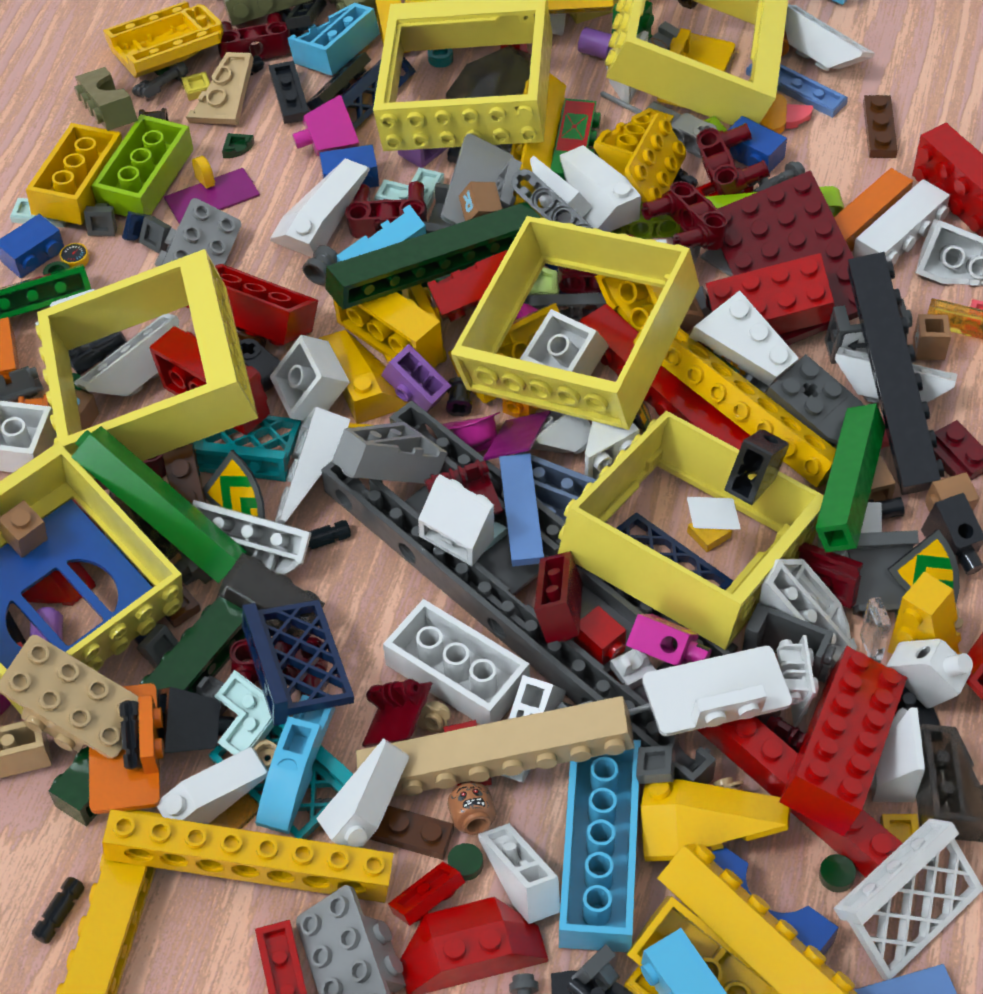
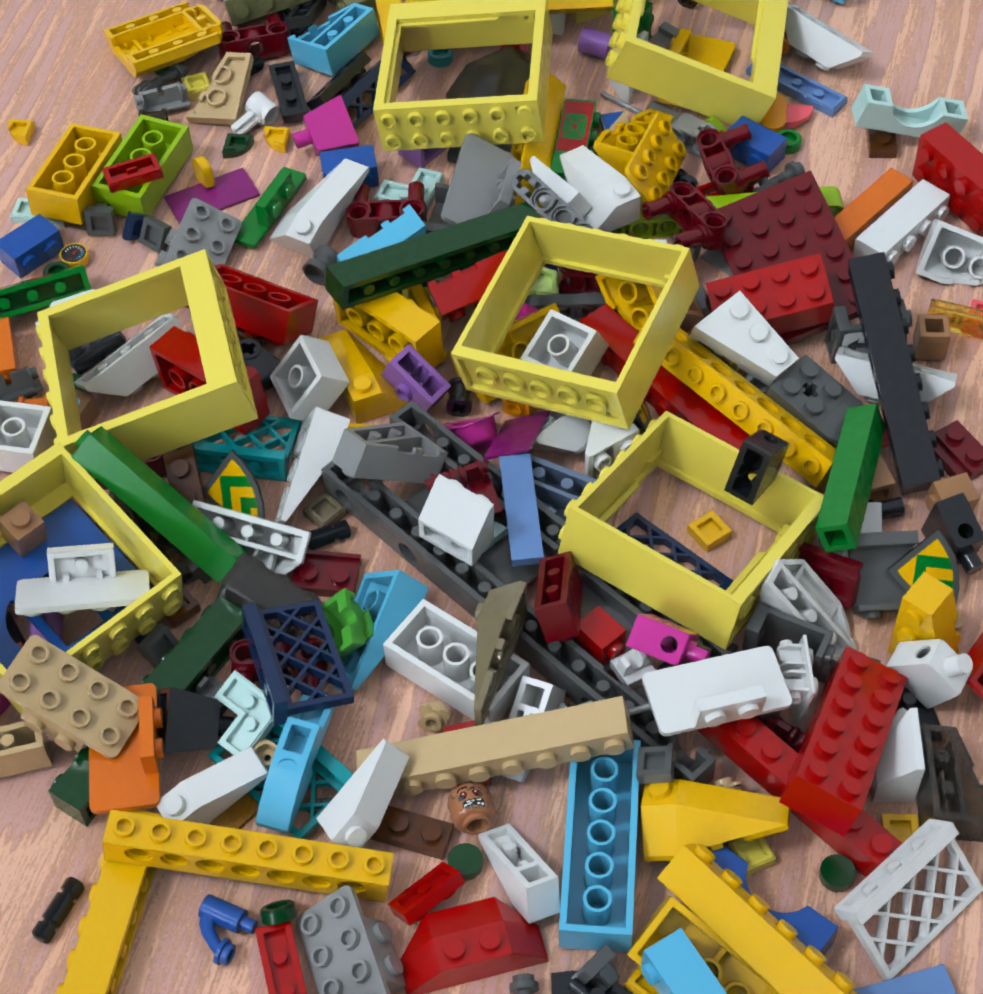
olive arch [74,67,138,131] -> none
black axle [119,701,143,770] -> none
dark red hinge [362,679,433,747] -> none
medium nougat brick [459,181,502,221] -> none
white sticker [687,497,741,530] -> none
clear tile [860,597,892,660] -> none
none -> yellow tile [8,119,36,146]
none -> white bracket [15,543,150,617]
none -> red tile [102,153,164,193]
none -> light grey hinge [134,82,191,113]
none -> blue plant [198,894,258,966]
none -> white axle [231,91,281,134]
none -> green bracket [234,167,307,249]
none -> dark green tile [260,899,297,926]
none -> yellow tile [264,126,291,153]
none -> dark red plate [290,550,362,599]
none -> dark tan tile [303,491,347,528]
none -> bright green cylinder [321,588,373,661]
none -> medium azure wedge [334,570,429,691]
none -> dark tan wedge [474,580,527,726]
none -> tile [600,110,629,131]
none -> light yellow tile [728,837,776,876]
none -> green tile [777,129,802,154]
none -> light aqua arch [851,84,968,137]

